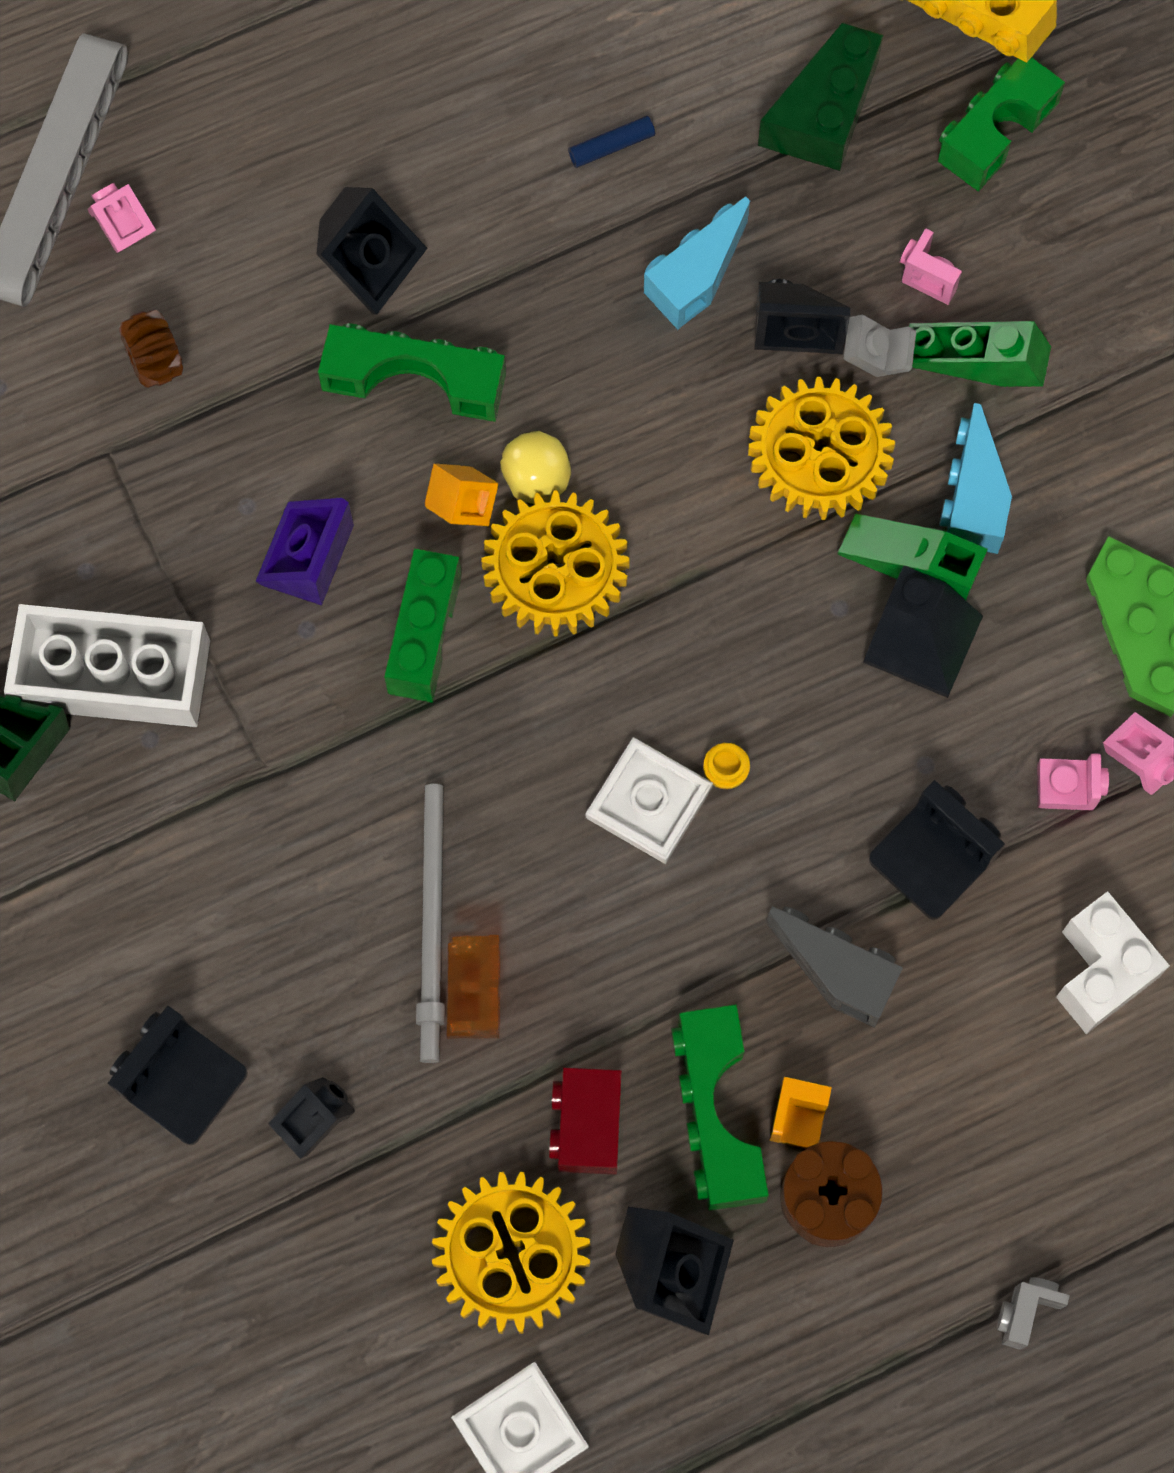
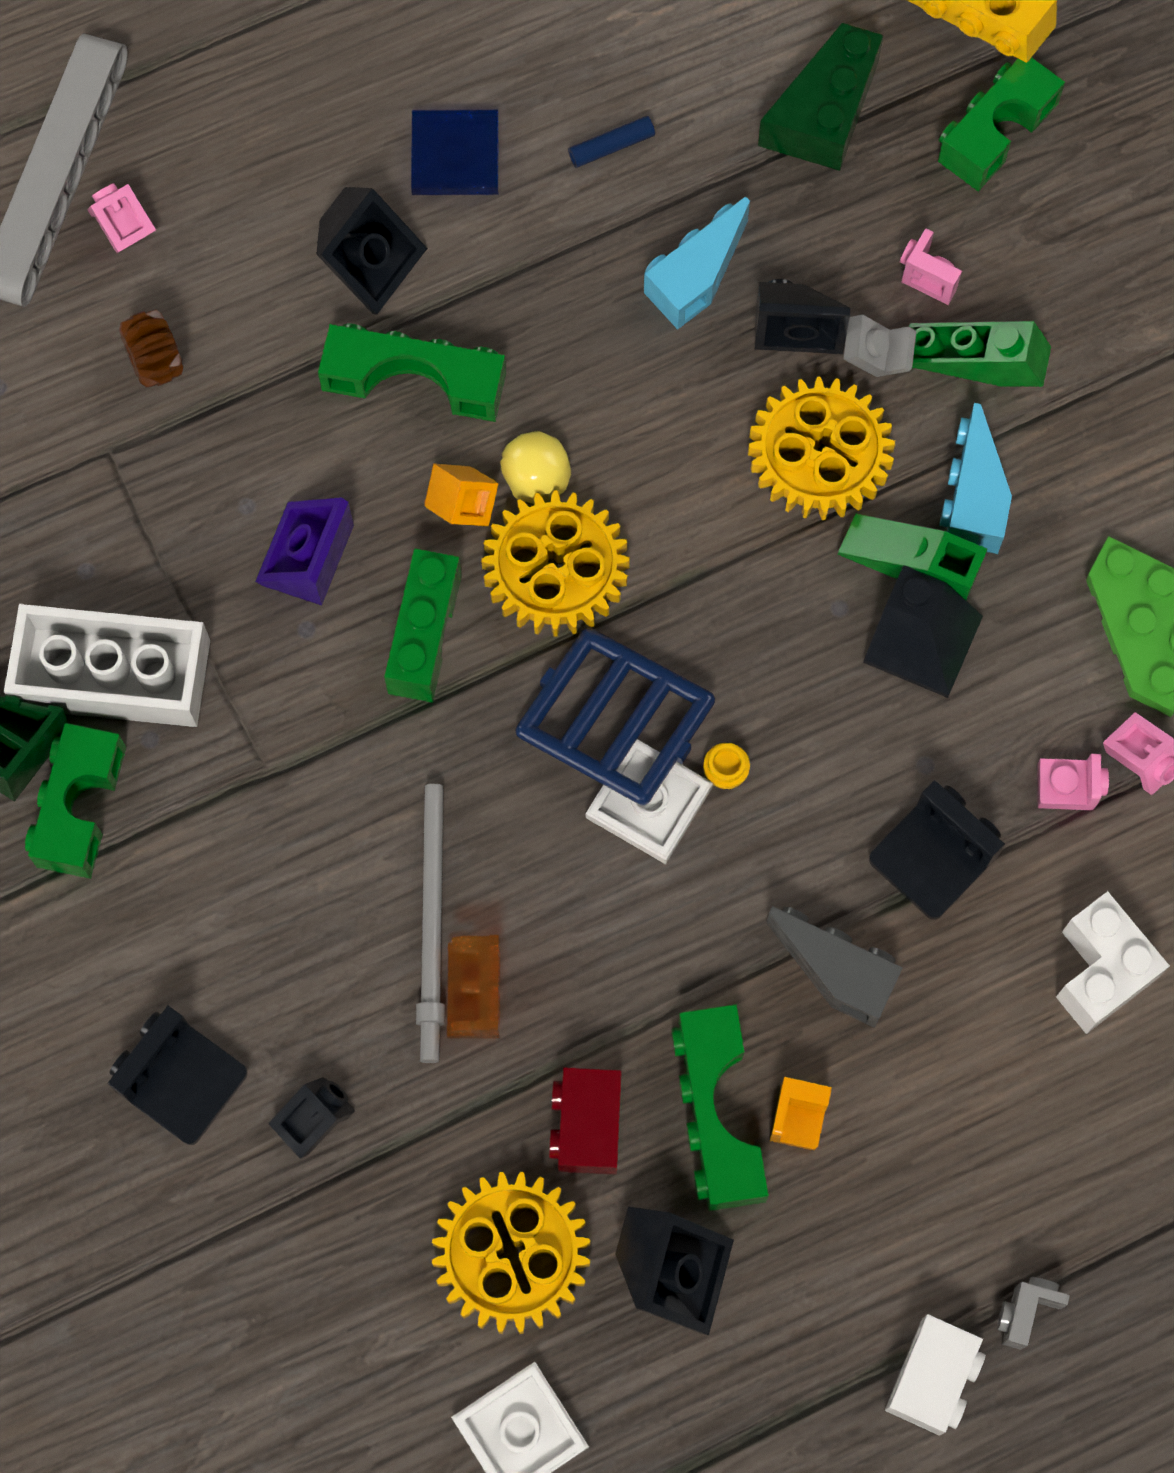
reddish brown brick [780,1141,882,1247] -> none
none -> green arch [25,723,127,879]
none -> clear blue tile [411,110,499,195]
none -> dark blue bar [515,628,715,805]
none -> white brick [885,1314,986,1436]

